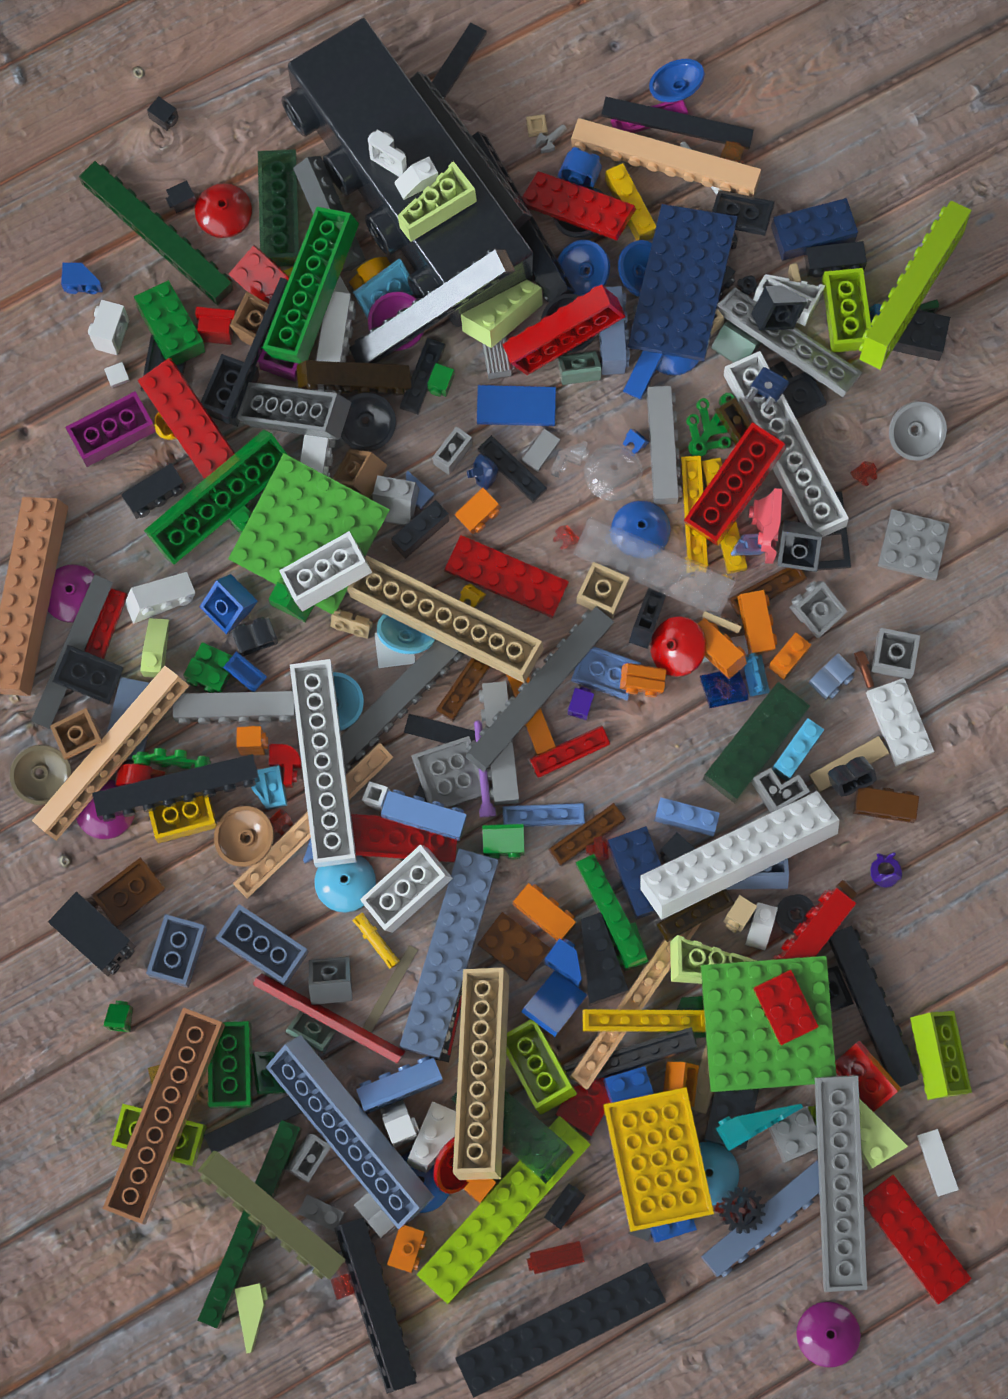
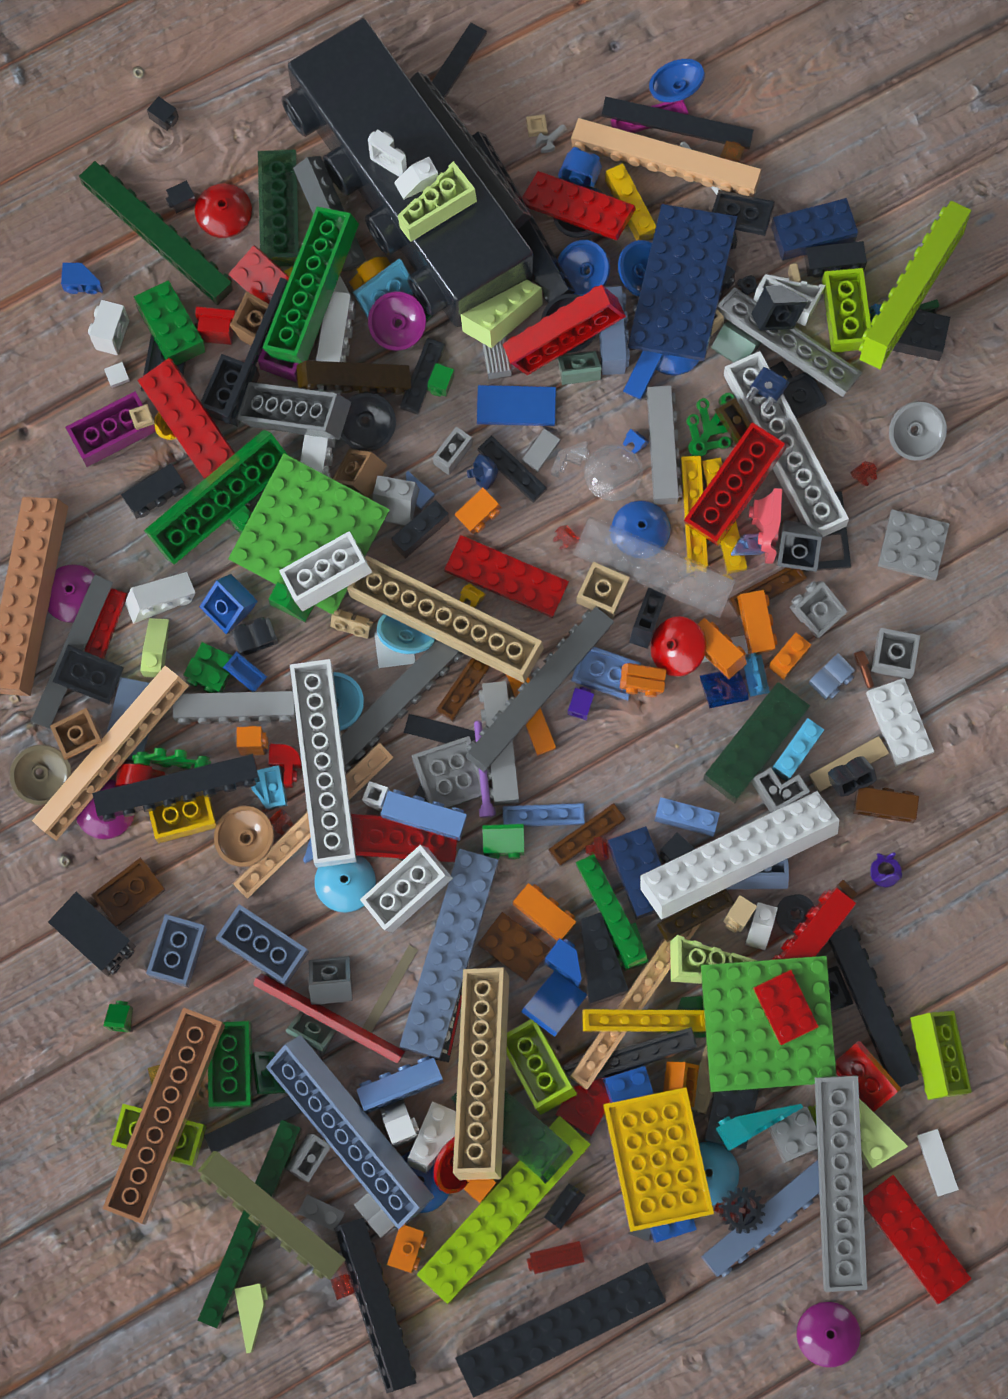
brick [349,248,515,364] -> none
yellow pin [352,912,400,969] -> none
red tile [529,725,611,778] -> none
tan tile [702,609,743,633] -> none
none -> tan tile [129,404,155,430]

